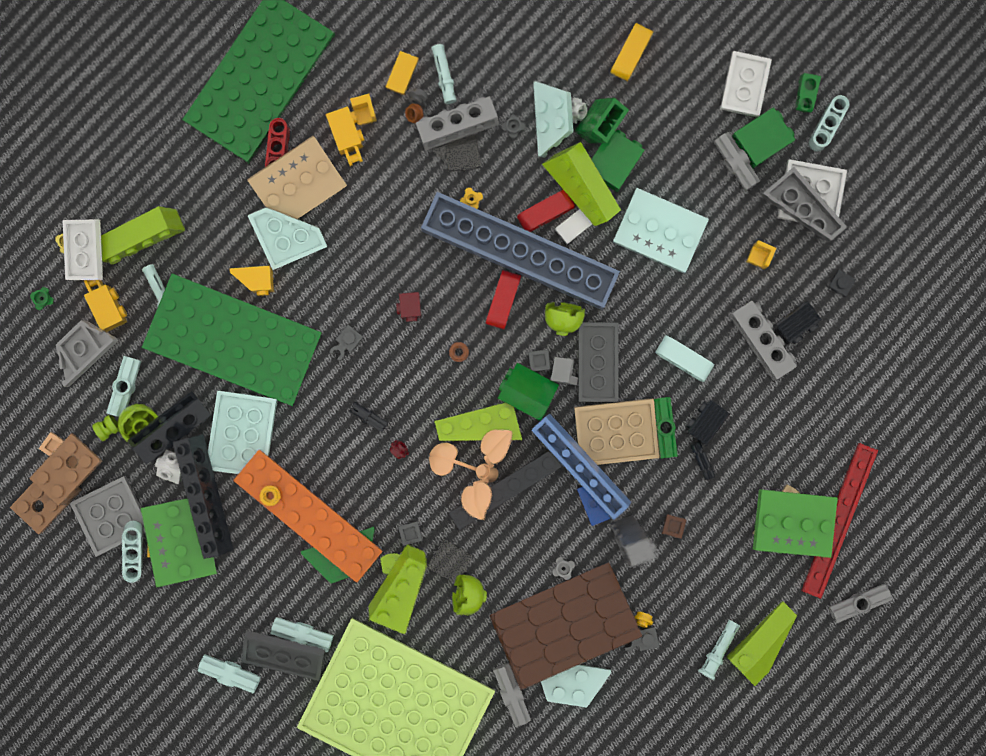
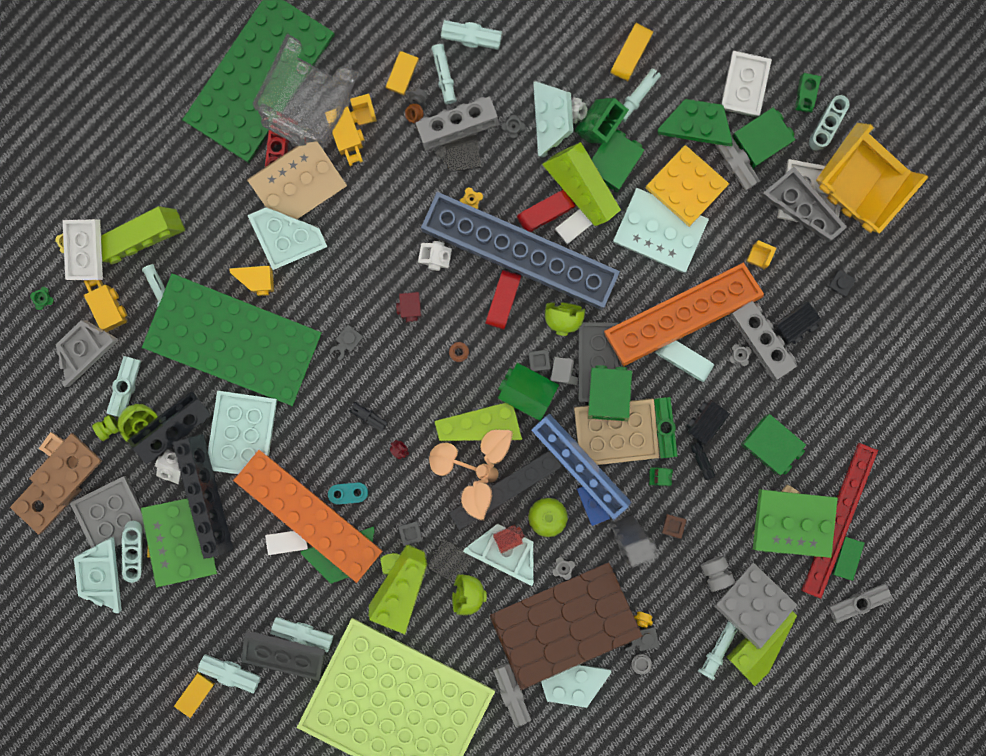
yellow plate [260,486,281,506] -> none
none -> light aqua wing [74,537,122,613]
none -> yellow tile [174,673,215,718]
none -> clear windscreen [252,34,358,146]
none -> white tile [265,531,309,555]
none -> teal plate [328,483,368,504]
none -> white brick [418,241,452,271]
none -> light aqua piece [441,20,502,50]
none -> light aqua wing [463,524,533,586]
none -> clear red brick [493,524,525,554]
none -> lime cylinder [528,497,568,537]
none -> green brick [588,365,632,422]
none -> orange plate [604,263,764,367]
none -> light aqua pin [622,69,661,122]
none -> light grey plate [631,654,652,675]
none -> yellow plate [646,145,729,227]
none -> green leg [649,467,673,486]
none -> green wing [658,99,733,147]
none -> light grey wheel [700,555,735,592]
none -> light grey plate [714,563,797,649]
none -> light grey plate [729,344,751,366]
none -> green brick [740,414,806,475]
none -> yellow windscreen [816,123,928,234]
none -> green tile [832,537,864,581]

